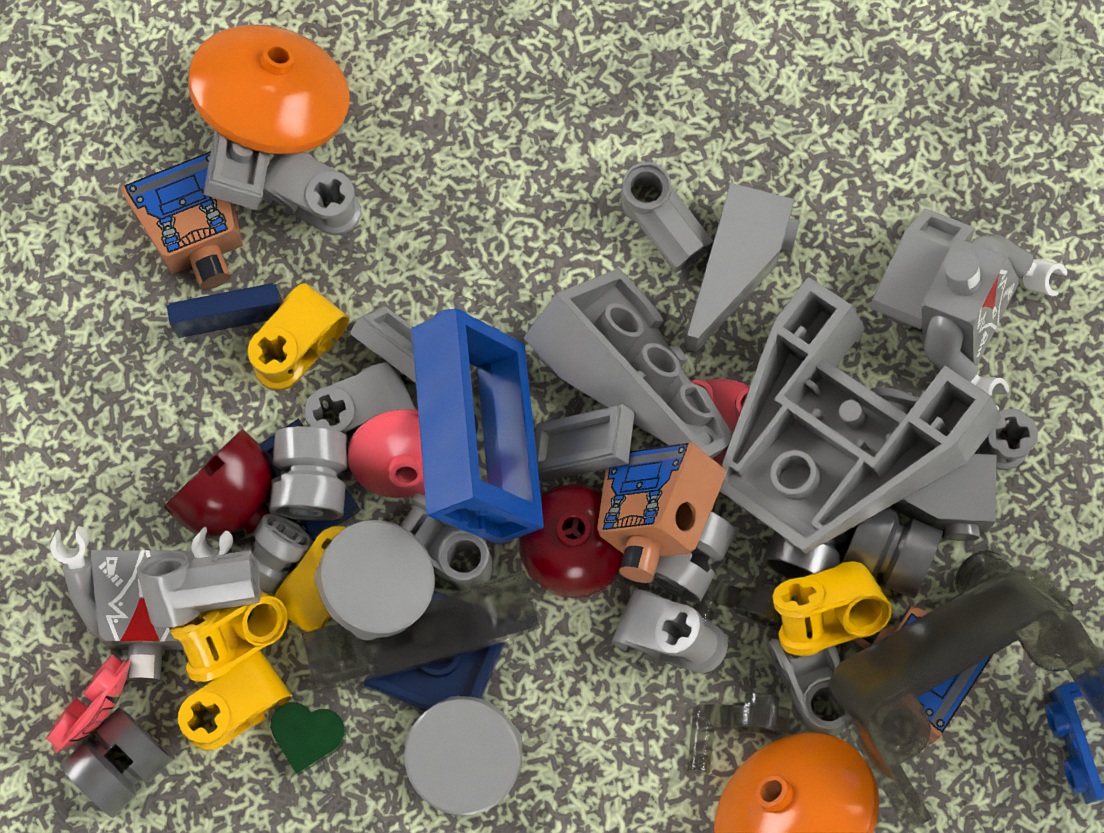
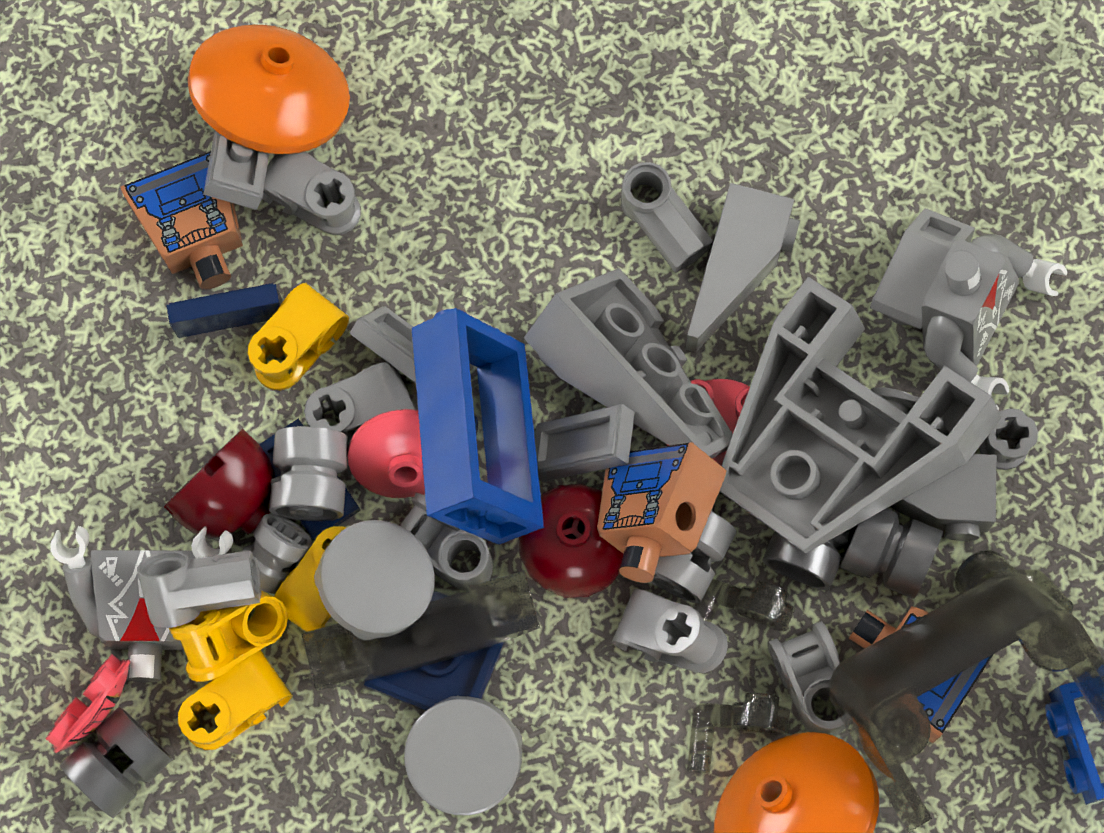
dark green tile [270,702,346,776] -> none
yellow piece [772,561,892,656] -> none

